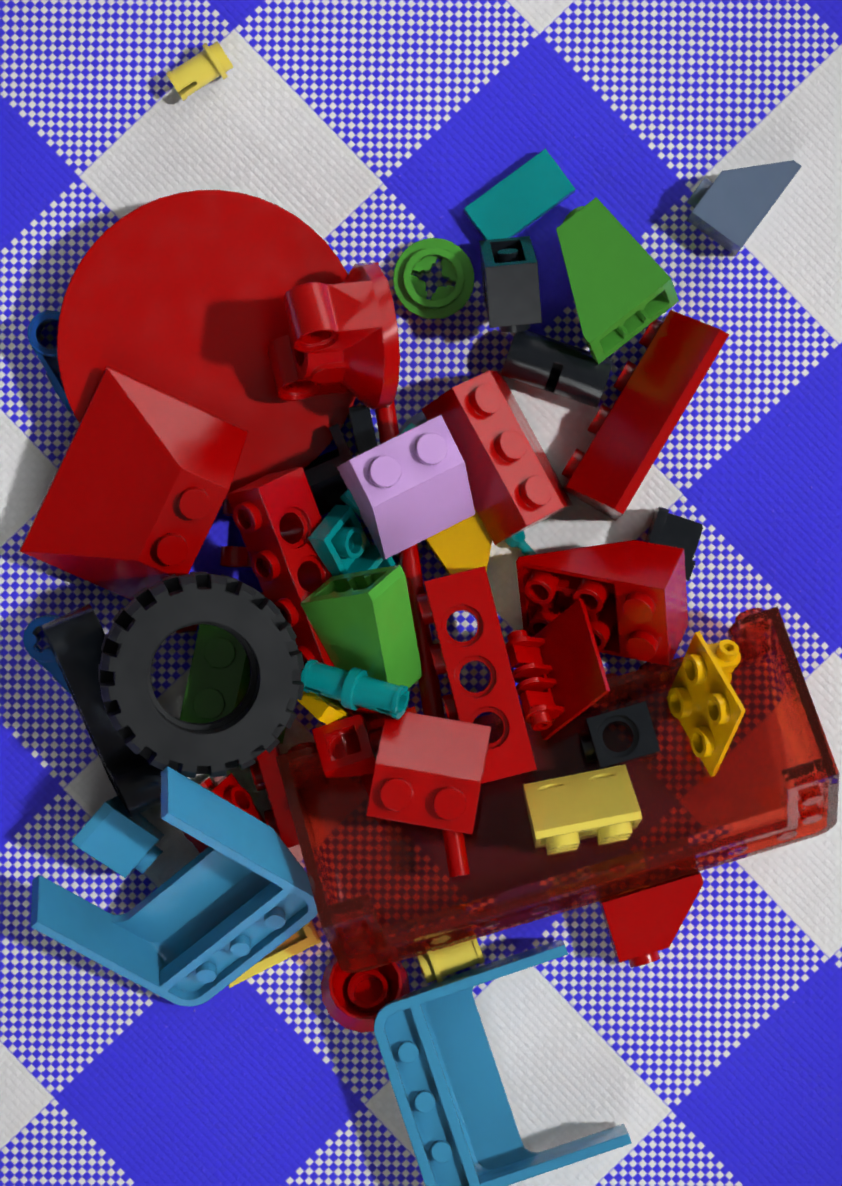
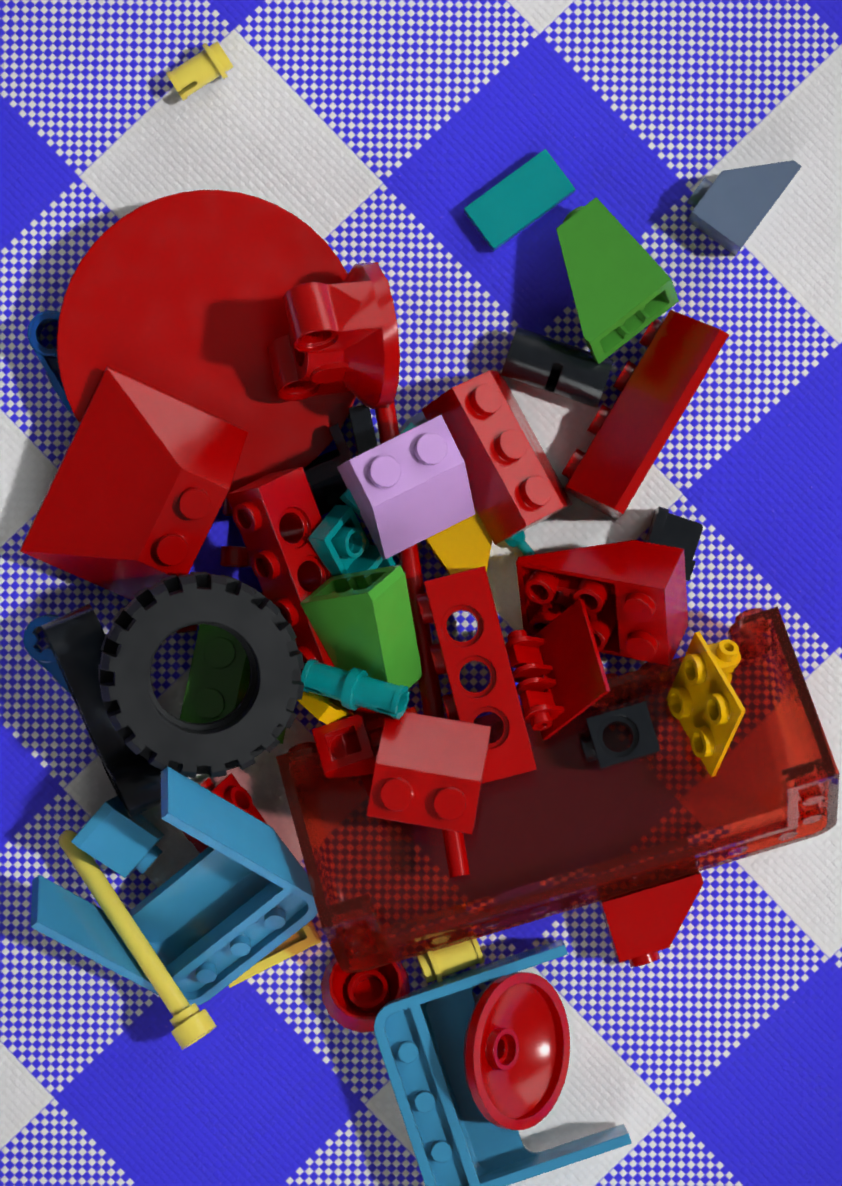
red plate [250,745,306,848] -> none
bright green gear [393,238,475,319] -> none
black brick [479,236,542,333] -> none
light yellow slope [523,764,642,855] -> none
none -> light yellow piece [58,830,217,1050]
none -> red dish [463,972,570,1130]

